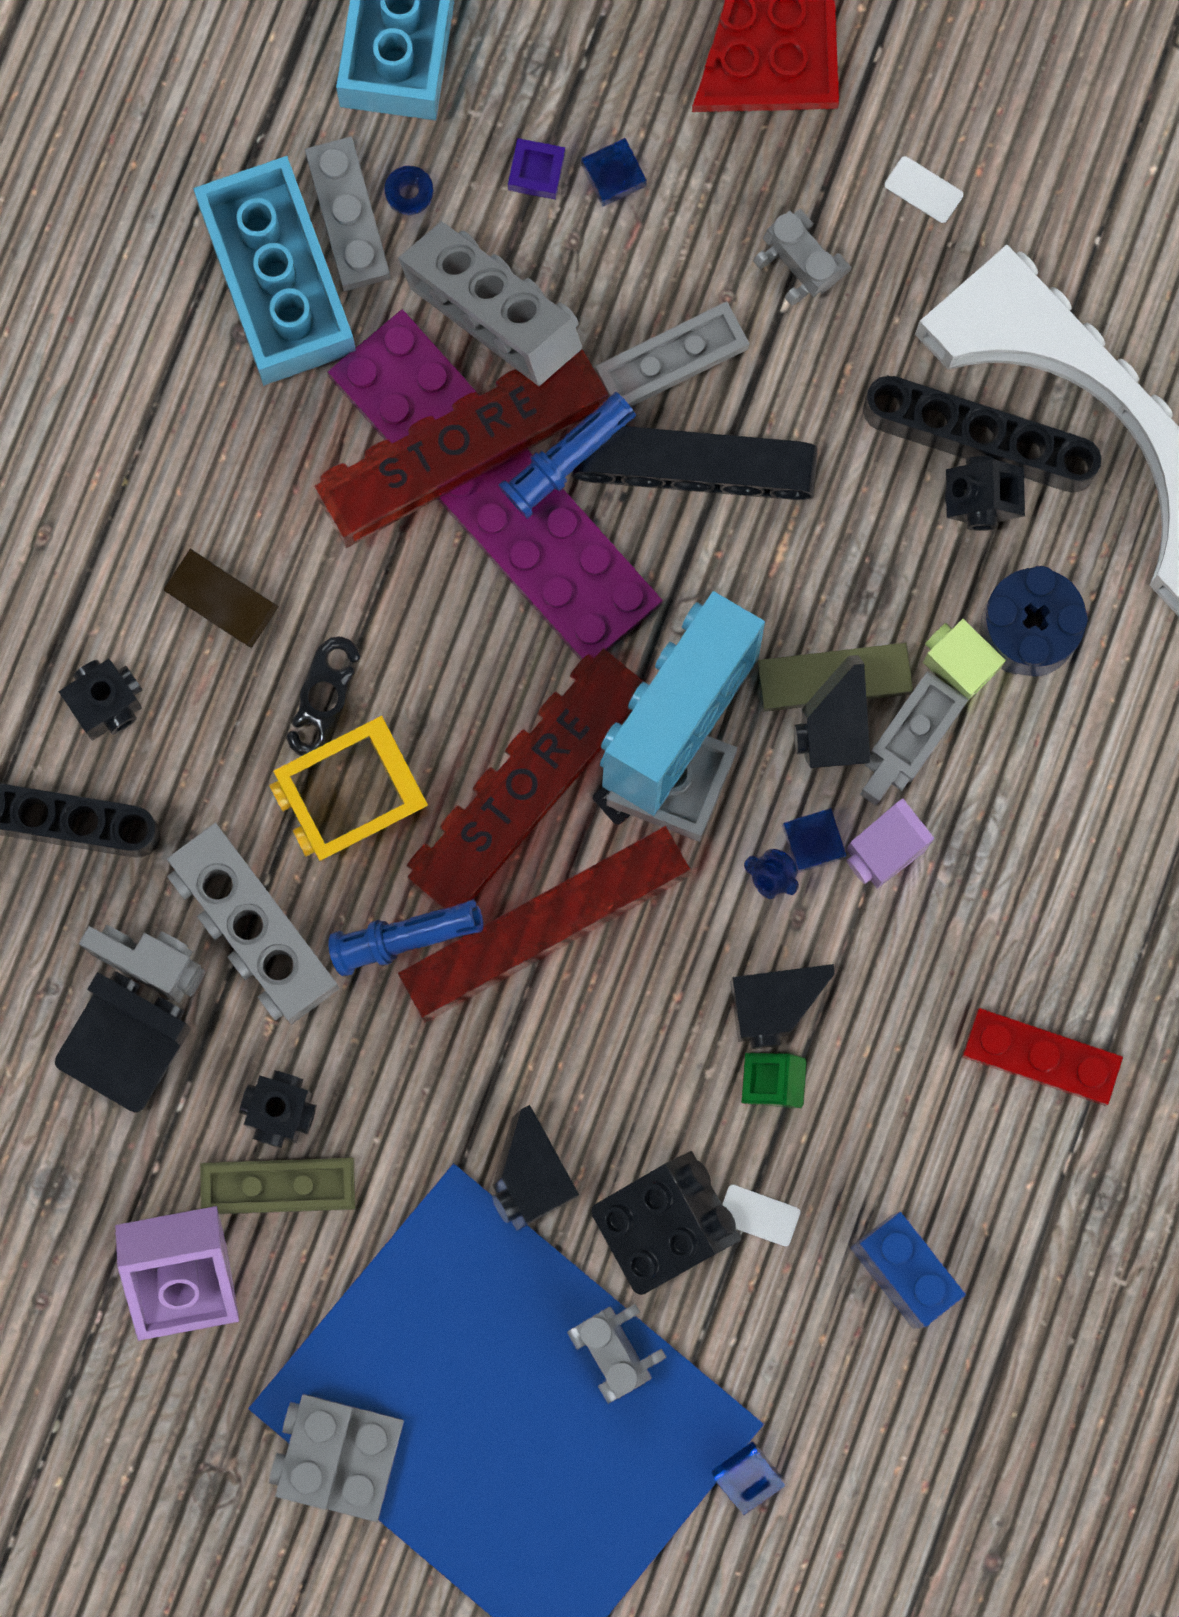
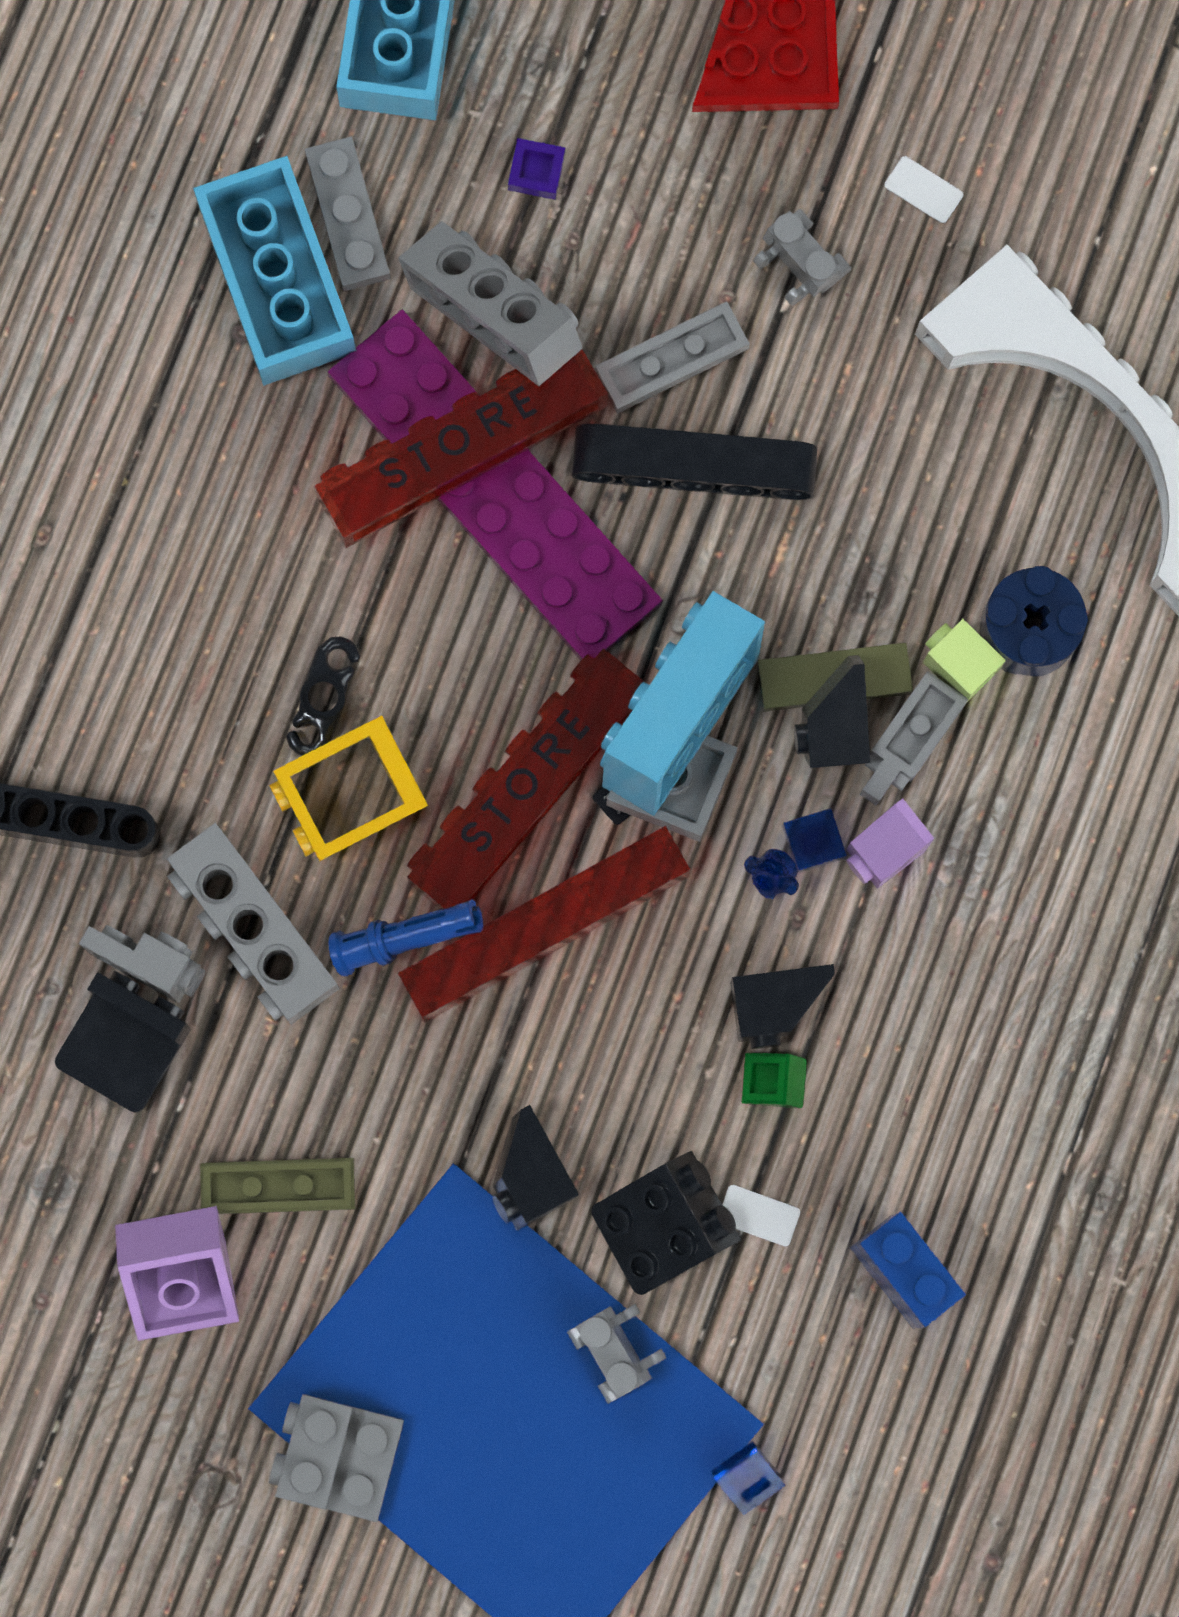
black brick [58,658,142,741] -> none
dark brown slope [163,548,279,648] -> none
black brick [239,1070,317,1148] -> none
clear blue plate [384,166,434,215] -> none
blue pin [498,391,637,519] -> none
clear blue plate [581,138,647,207] -> none
black beam [863,375,1102,493] -> none
black brick [945,456,1025,531] -> none
red plate [961,1008,1123,1106] -> none

